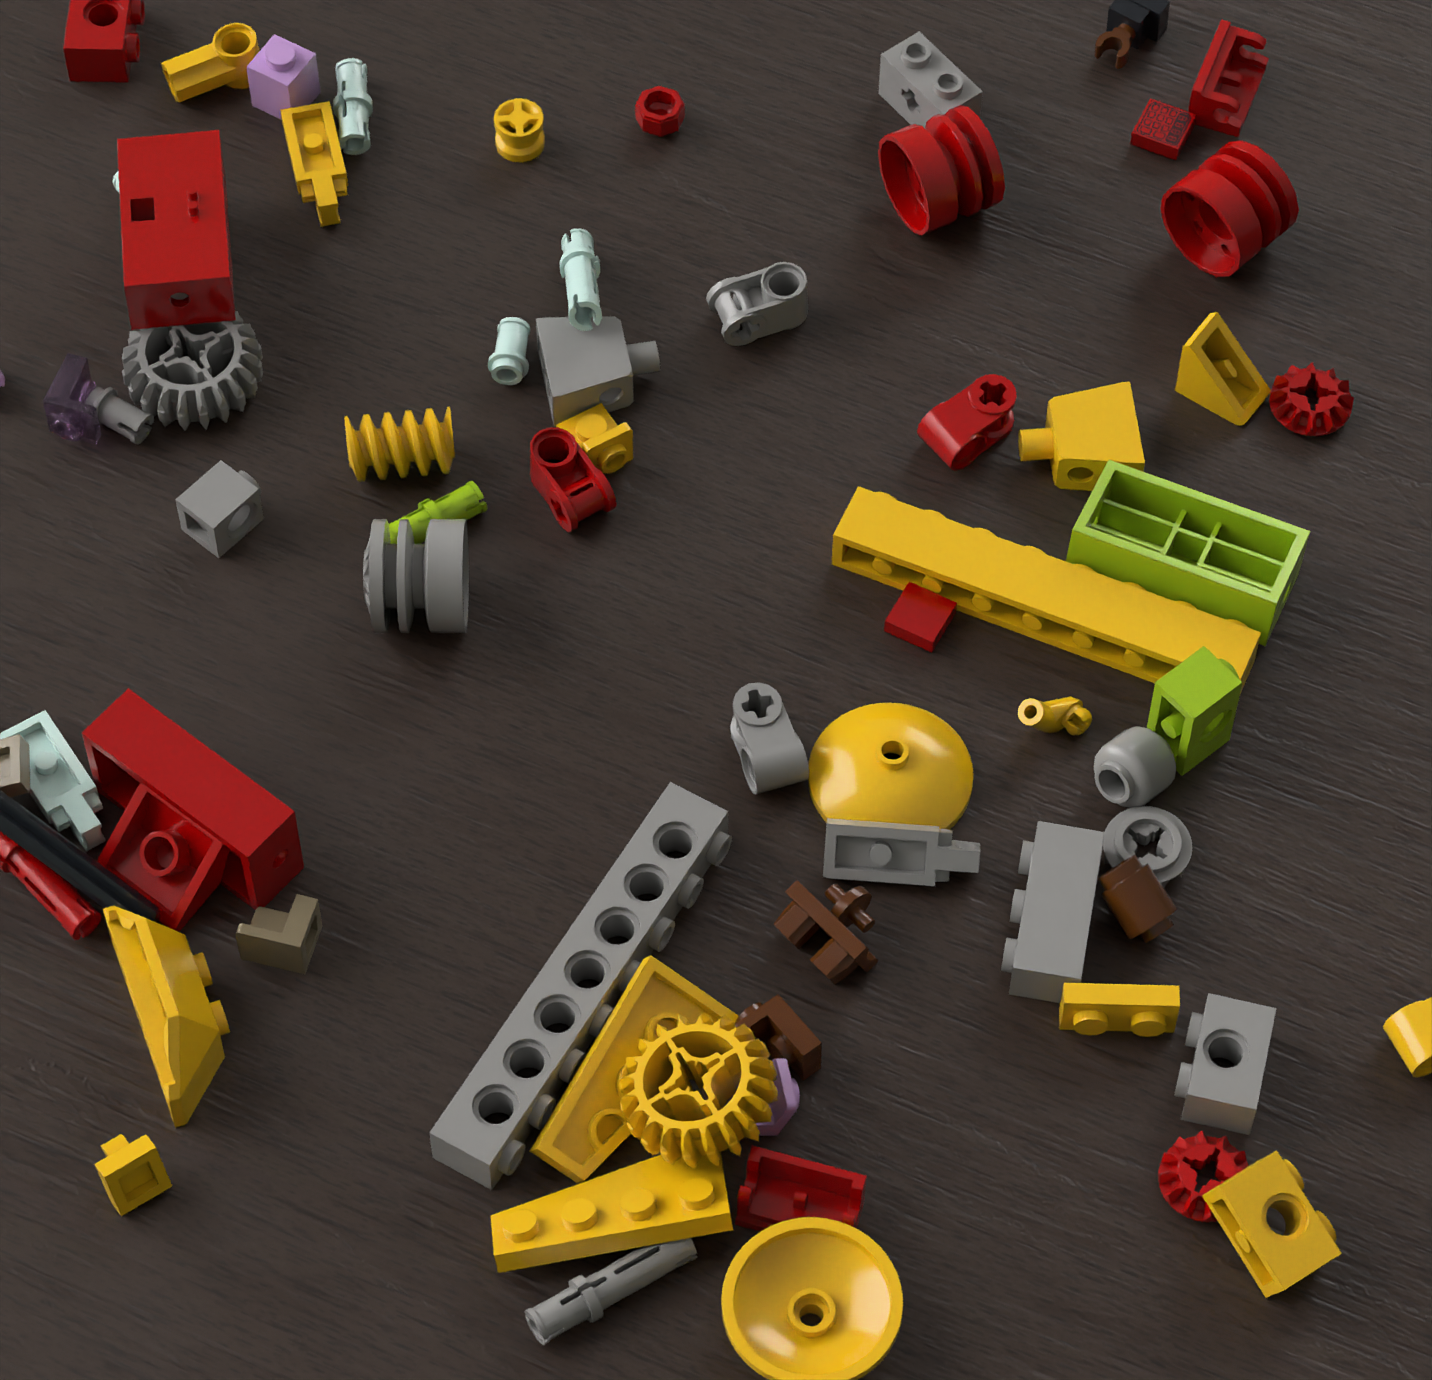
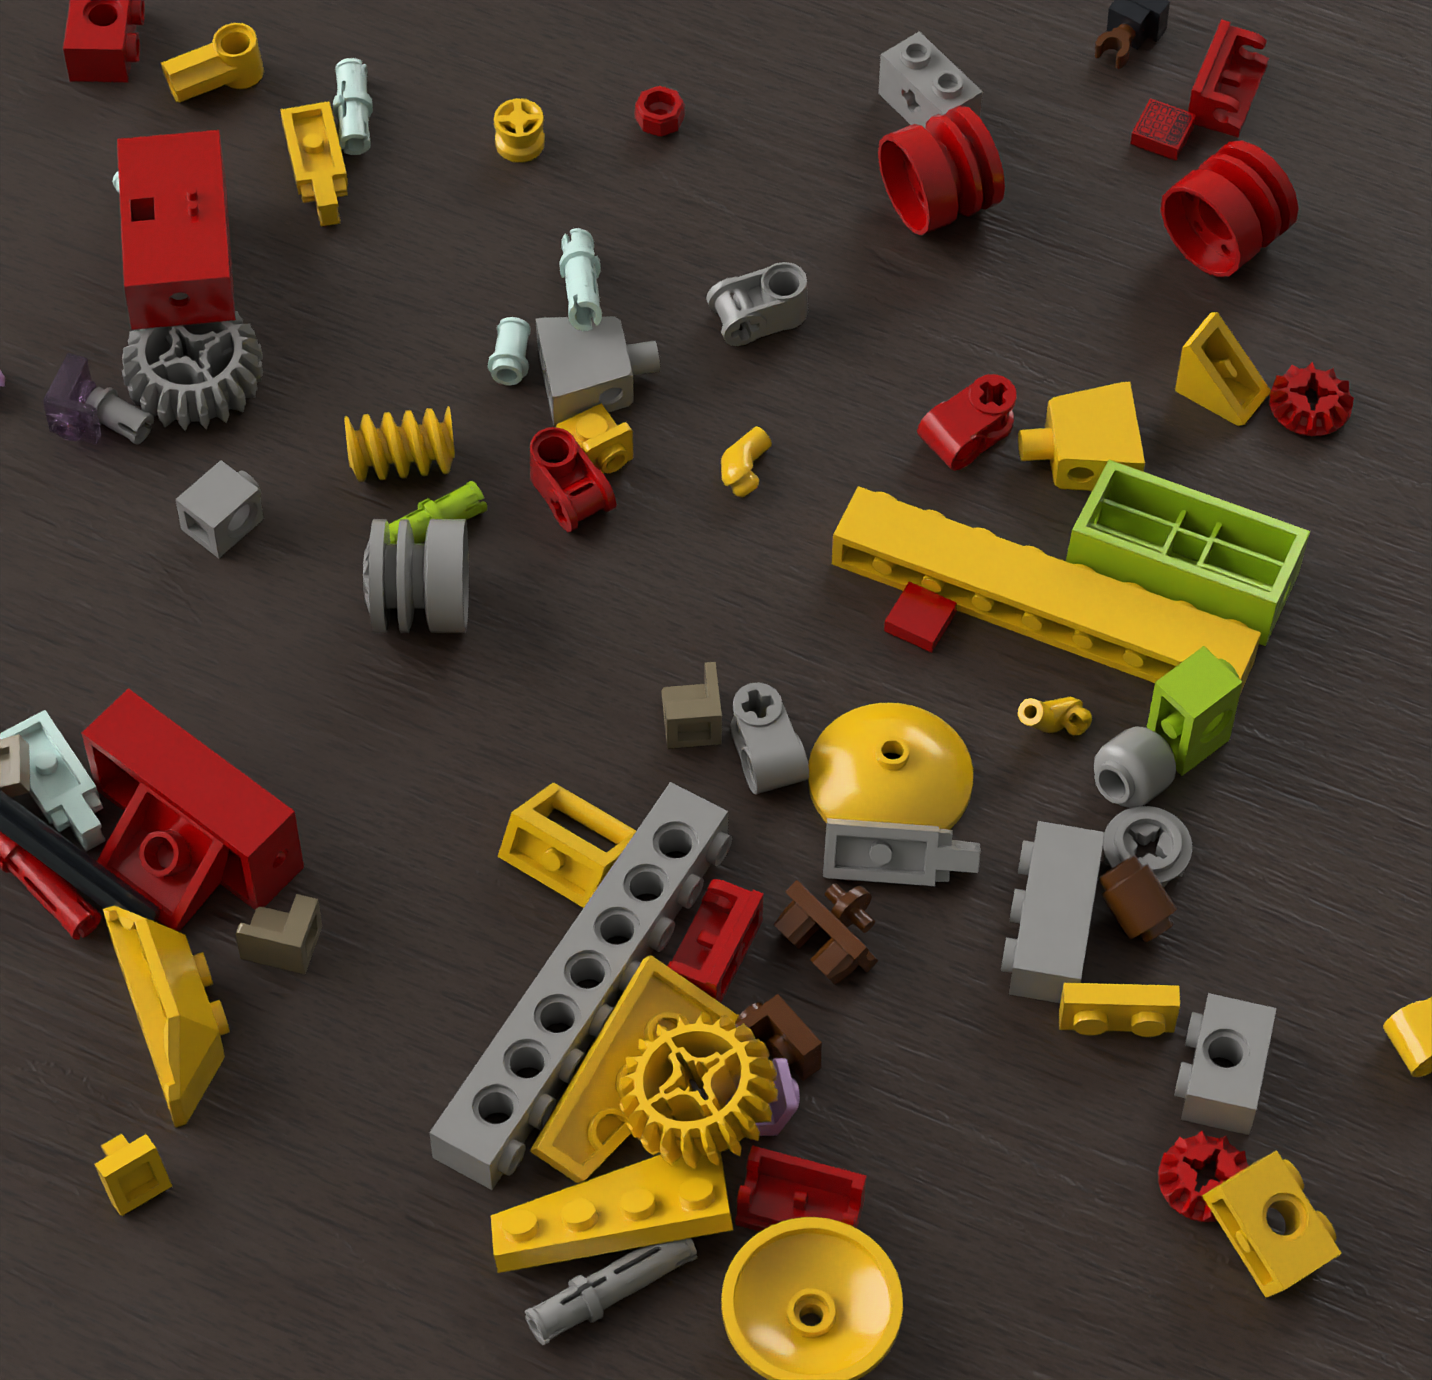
lavender brick [247,34,320,120] -> none
none -> yellow tile [497,783,636,908]
none -> dark tan panel [661,662,722,749]
none -> red hinge [667,879,764,1003]
none -> yellow arm [721,426,772,497]

